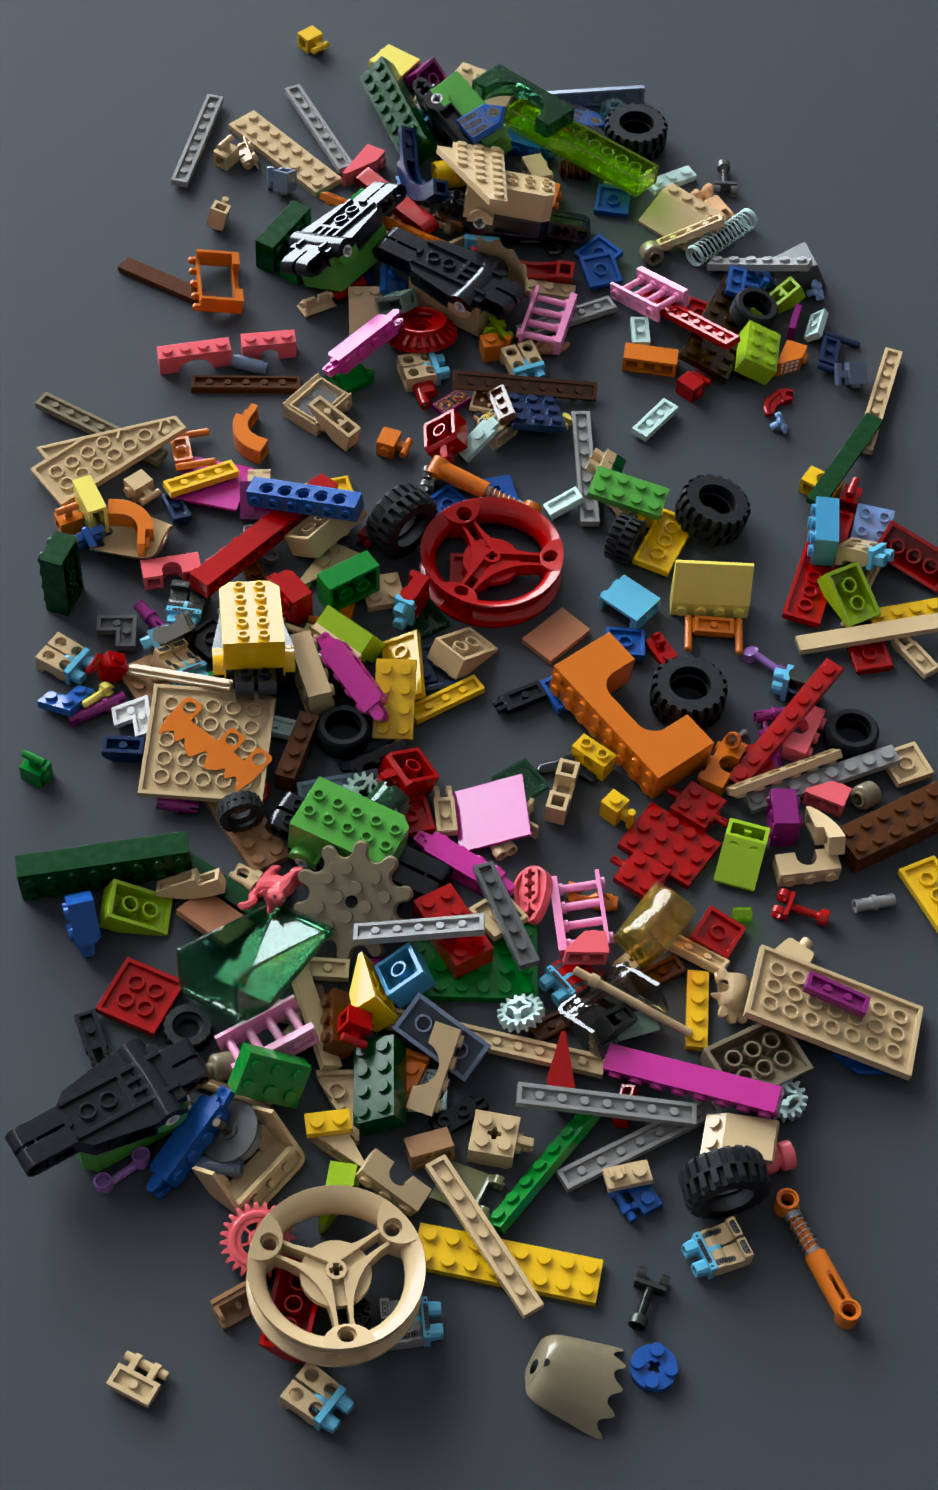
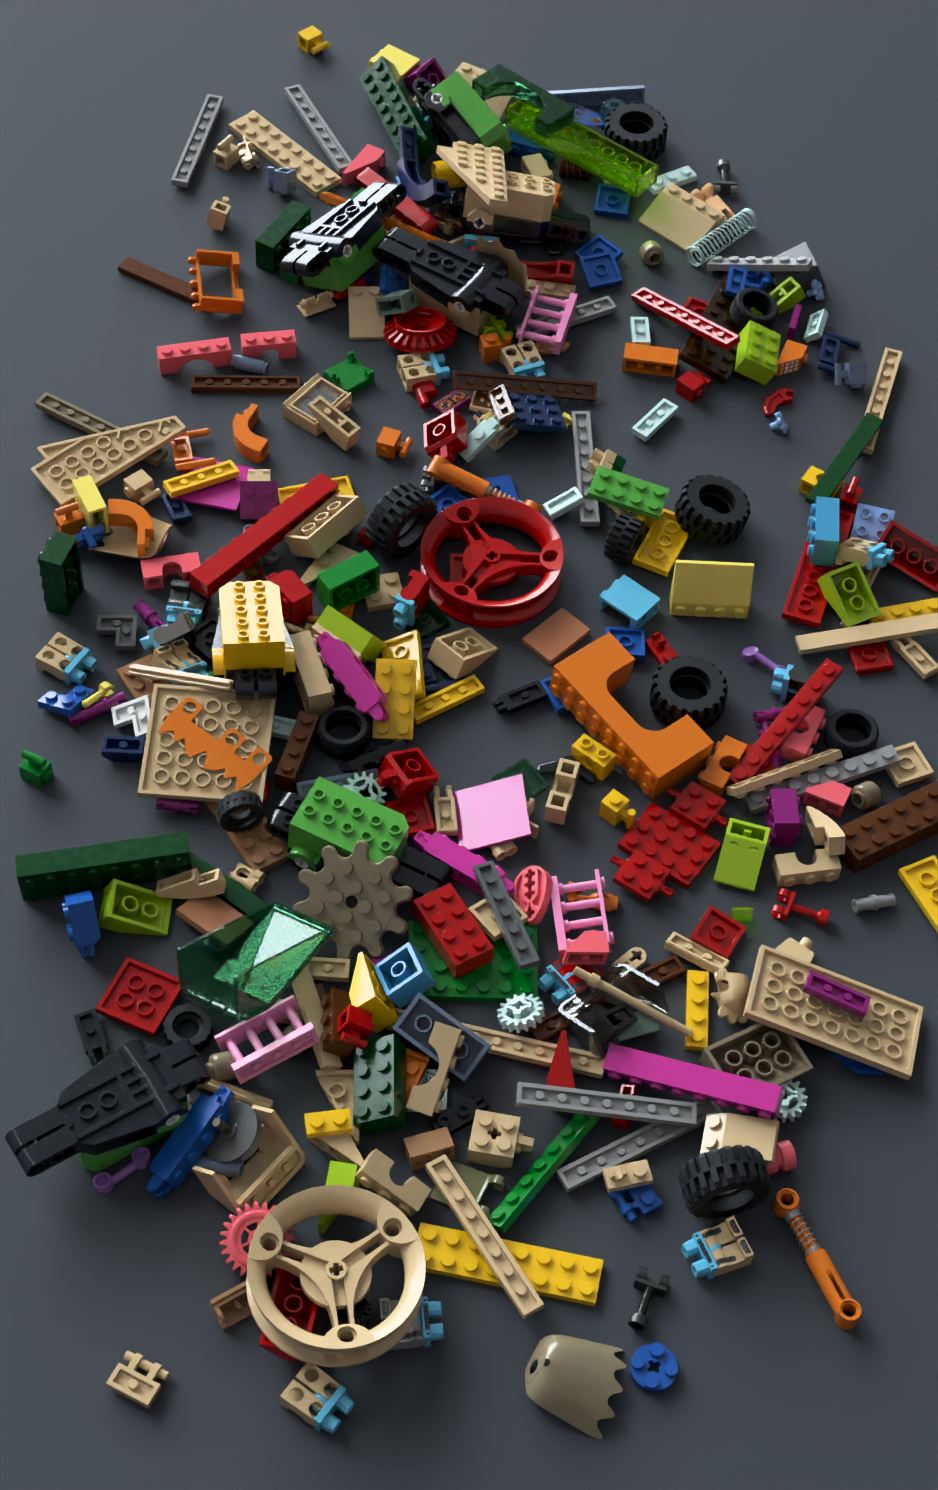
red brick [85,650,128,684] -> none
green brick [227,1042,312,1109] -> none
coral animal [238,865,304,914] -> none
blue brick [246,476,364,522] -> none
dark pink hinge [322,309,404,377] -> none
light grey plate [353,913,485,946] -> none
clear green brick [367,781,412,816] -> none
blue tile [455,104,507,144] -> none
bright pink fence [610,266,689,322] -> none
clear yellow windscreen [613,881,697,968] -> none
tan plate [656,213,725,251] -> none
orange plate [684,615,743,656] -> none
orange hinge [724,729,748,749] -> none

